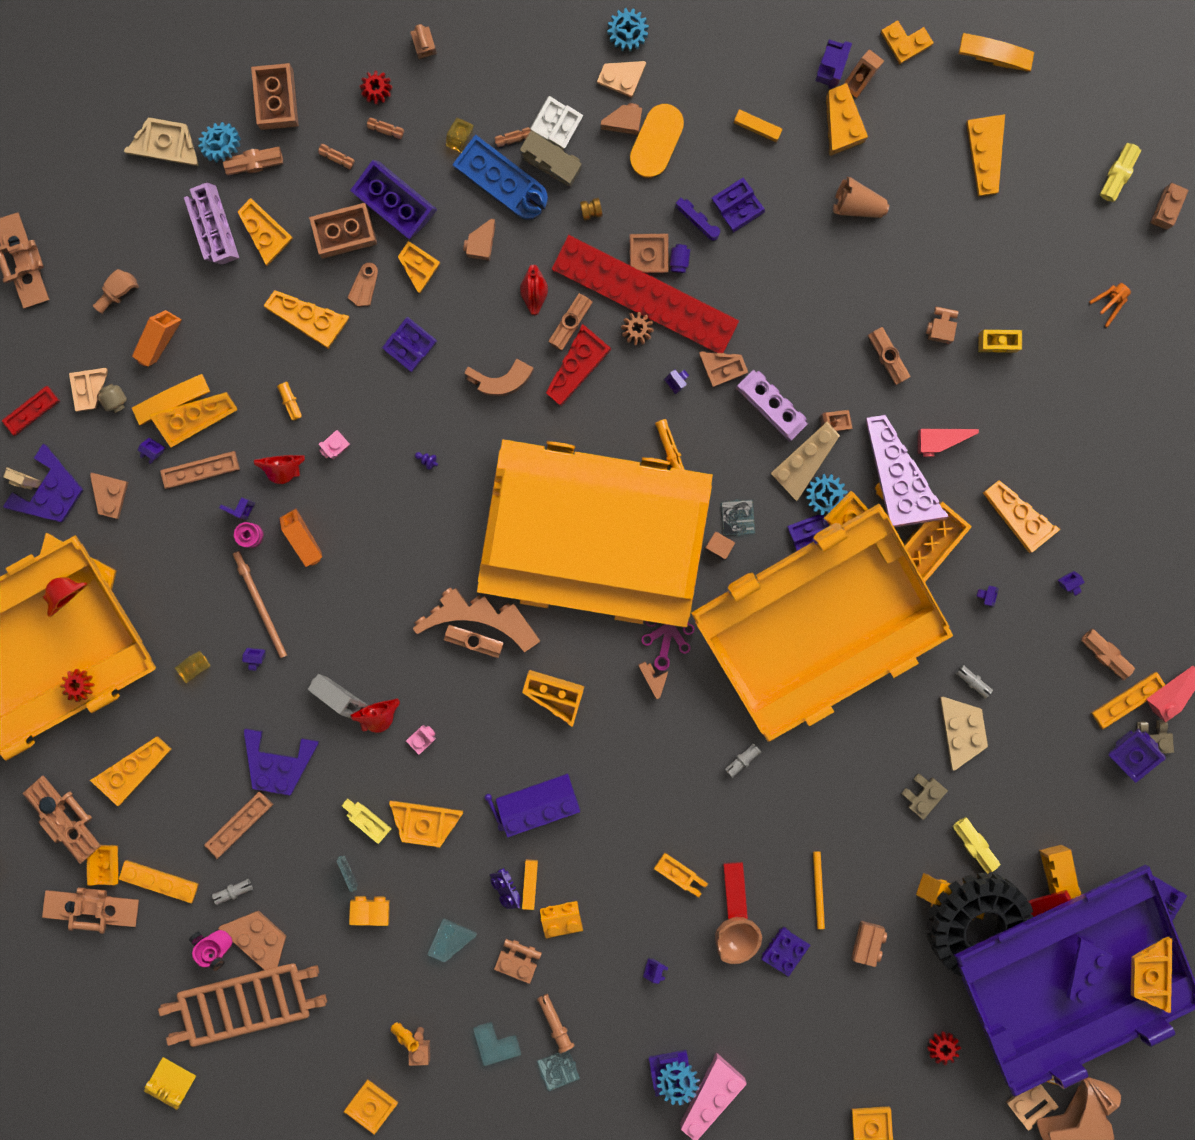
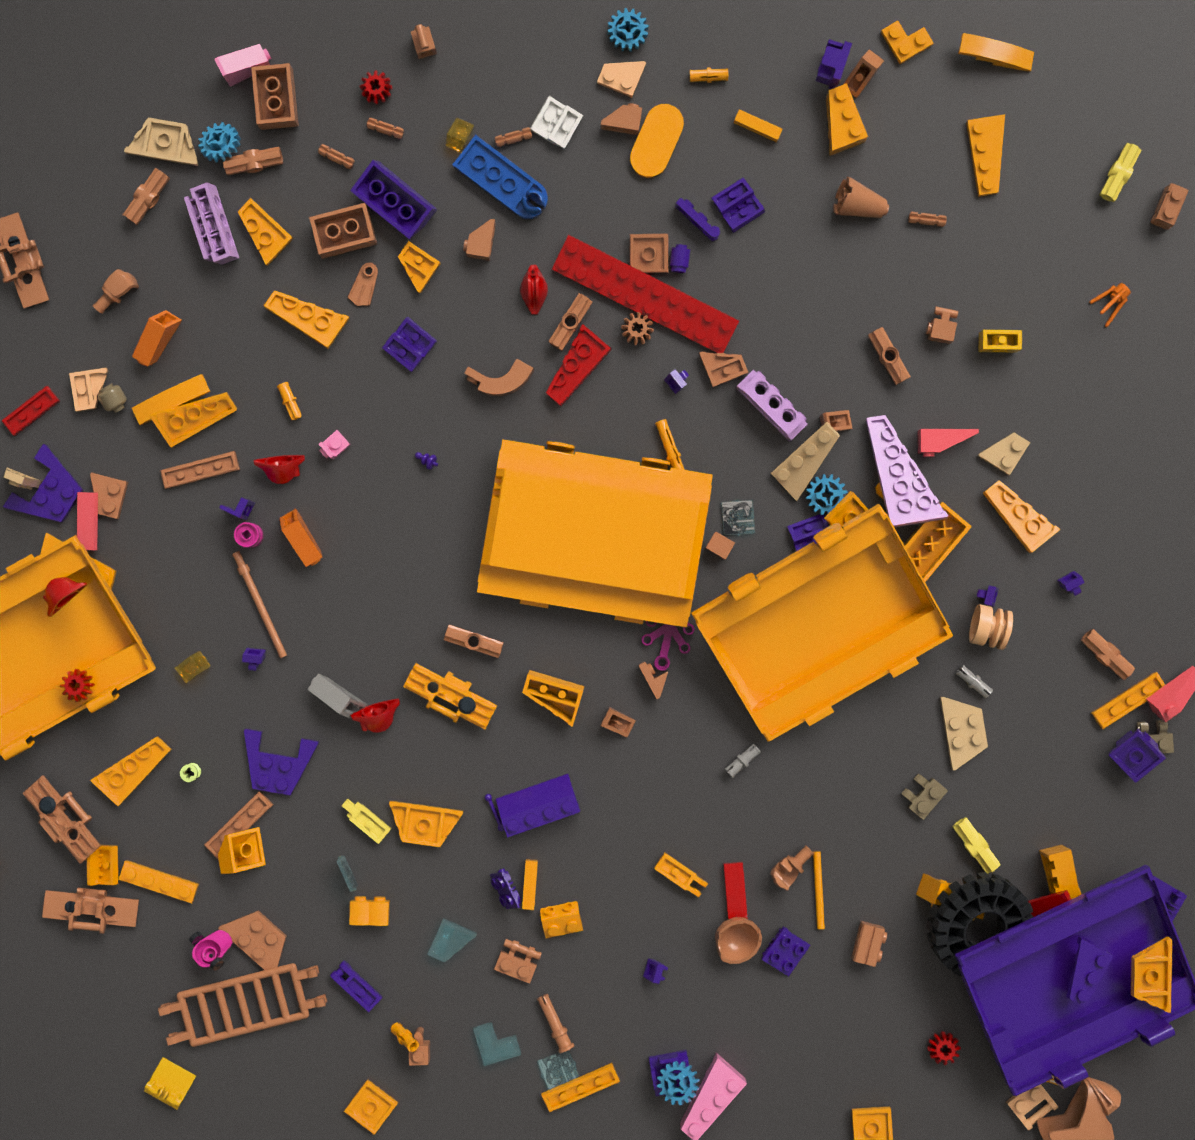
dark purple tile [138,438,165,464] -> none
light grey pin [212,879,253,906] -> none
bright pink bracket [406,725,436,755] -> none
nougat arch [413,588,541,652] -> none
dark tan wedge [520,130,582,188] -> none
pearl gold wheel [580,198,603,221] -> none
none -> coral tile [77,492,98,550]
none -> nougat piece [123,168,170,225]
none -> yellowish green bush [180,763,201,782]
none -> bright pink slope [215,44,271,87]
none -> light orange slope [218,827,266,874]
none -> dark purple plate [330,960,383,1012]
none -> light orange piece [403,663,498,729]
none -> light orange tile [541,1063,620,1113]
none -> nougat slope [601,707,636,737]
none -> light orange pin [690,67,728,83]
none -> nougat piece [770,845,814,891]
none -> nougat axle [908,212,947,227]
none -> light nougat wheel [969,604,1013,650]
none -> tan wing [978,433,1030,475]

